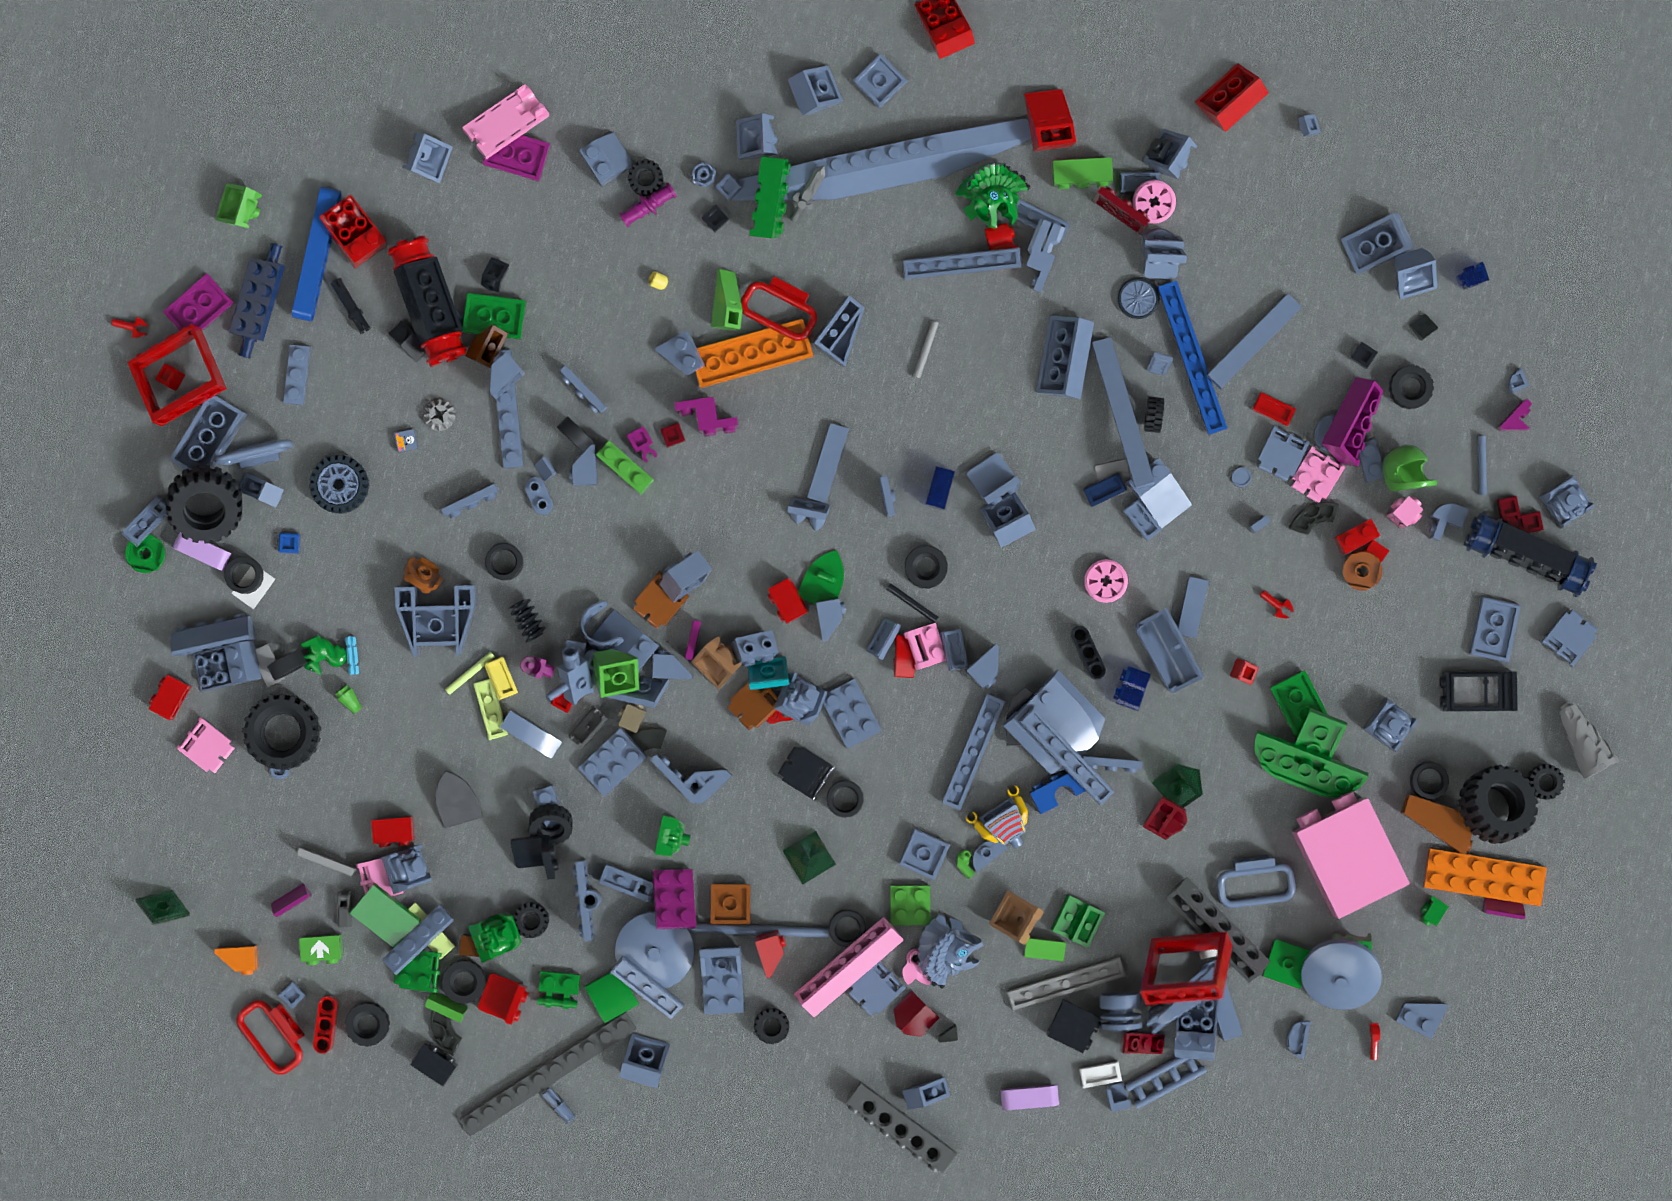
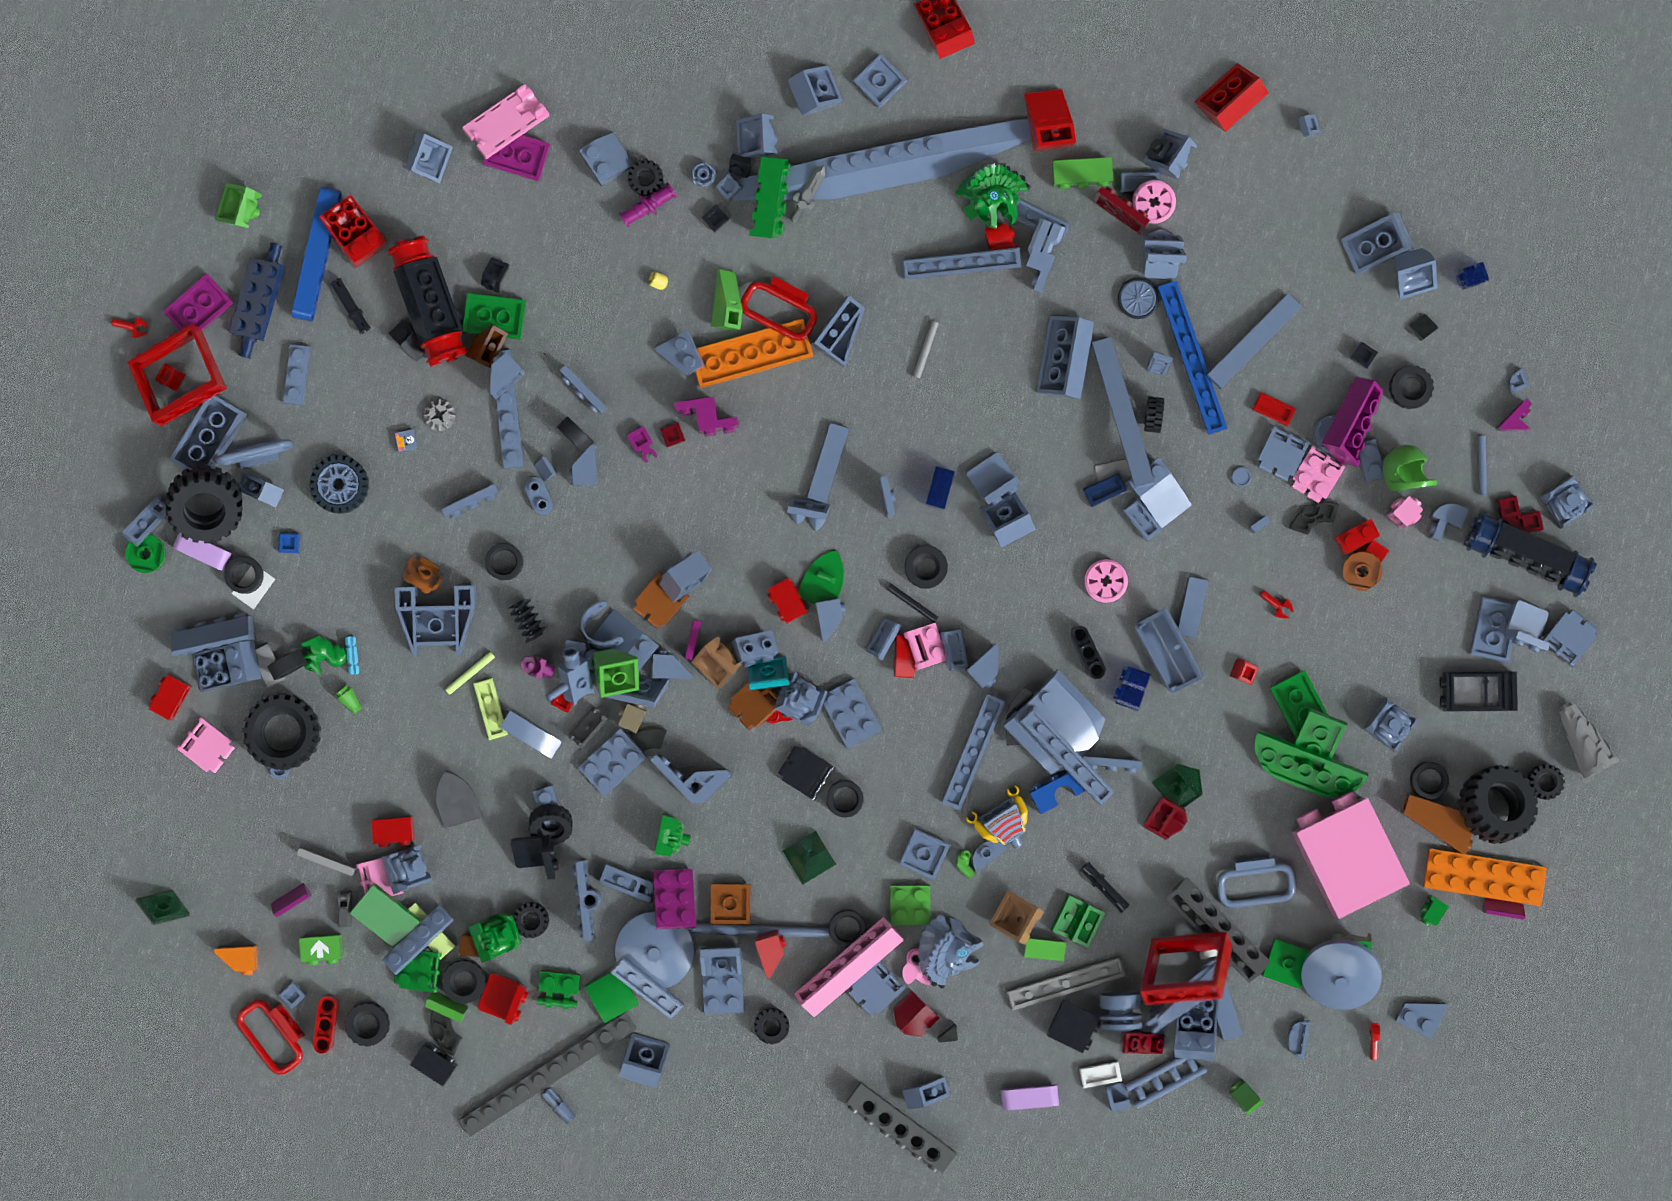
light yellow tile [484,657,518,700] -> none
bright green brick [596,441,654,495] -> none
none -> black plate [729,154,751,178]
none -> black pin [1080,862,1130,913]
none -> bright green slope [1228,1080,1264,1115]
none -> bracket [1503,600,1550,653]

